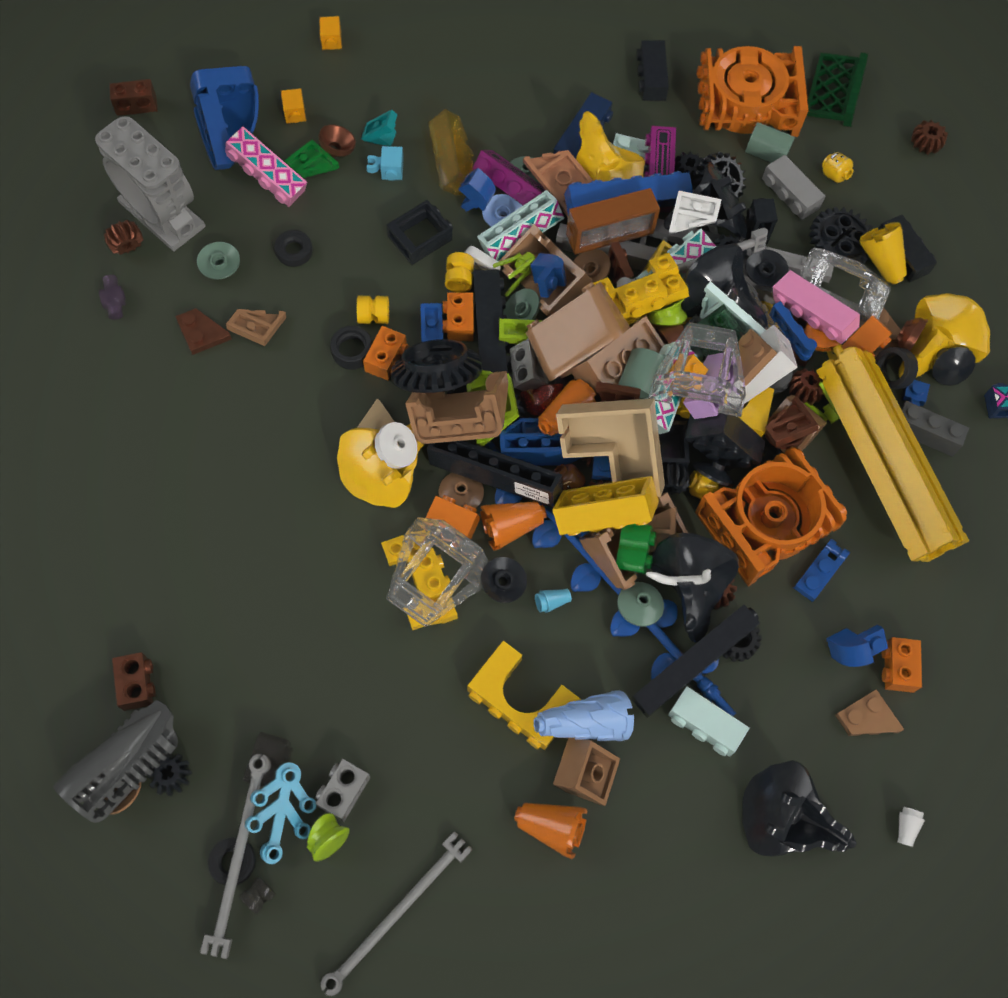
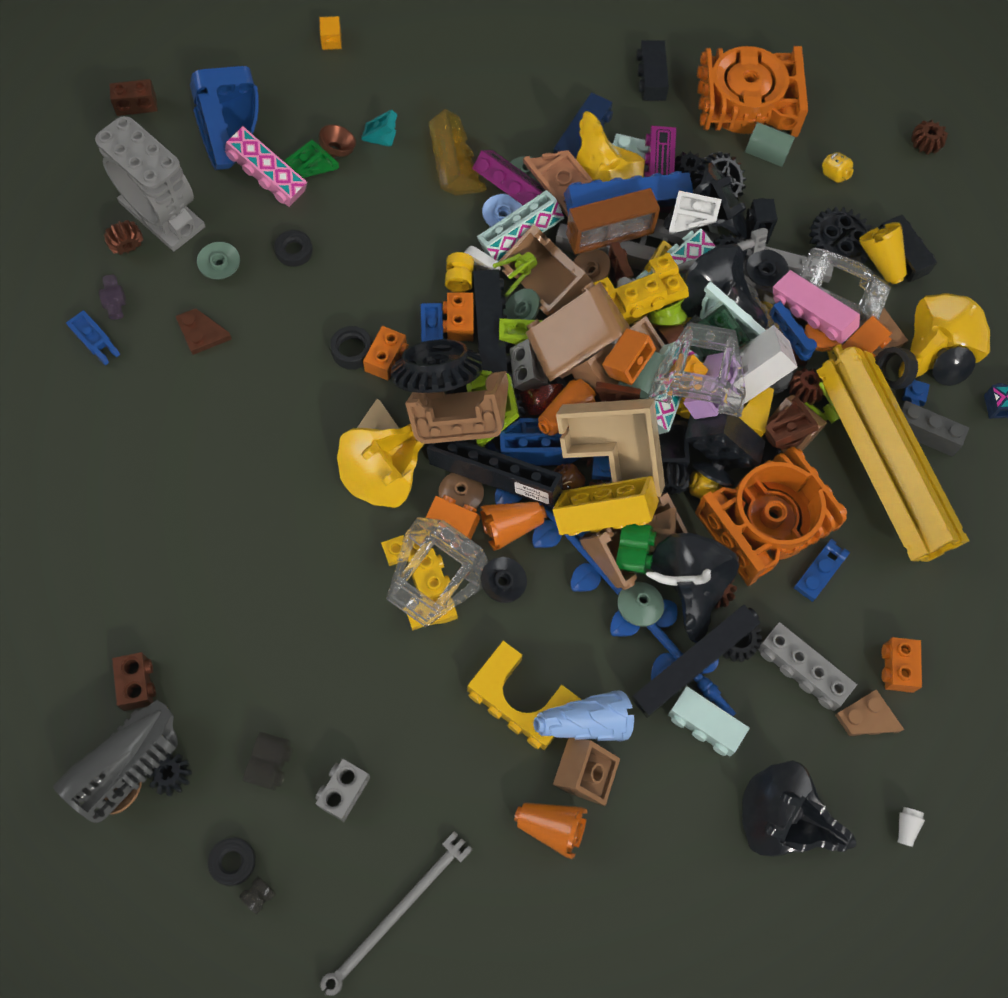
light grey hinge [201,754,271,959] -> none
medium nougat wing [226,309,286,346] -> none
medium azure plant [245,762,316,864] -> none
light orange brick [281,88,306,123] -> none
lime piece [307,813,350,861] -> none
yellow wheel [357,295,389,324] -> none
medium azure brick [367,146,403,181] -> none
white plate [375,422,417,469] -> none
black window [386,200,453,265] -> none
blue brick [458,168,496,212] -> none
blue brick [531,253,567,298] -> none
medium azure cone [535,588,572,613] -> none
medium nougat wing [735,329,777,386] -> none
light grey brick [762,155,825,220] -> none
dark green fence [806,52,869,127] -> none
blue brick [827,625,888,667] -> none
copper piece [896,317,928,351] -> none
none -> blue hinge [66,310,120,365]
none -> orange brick [602,328,656,385]
none -> light grey brick [758,622,857,711]

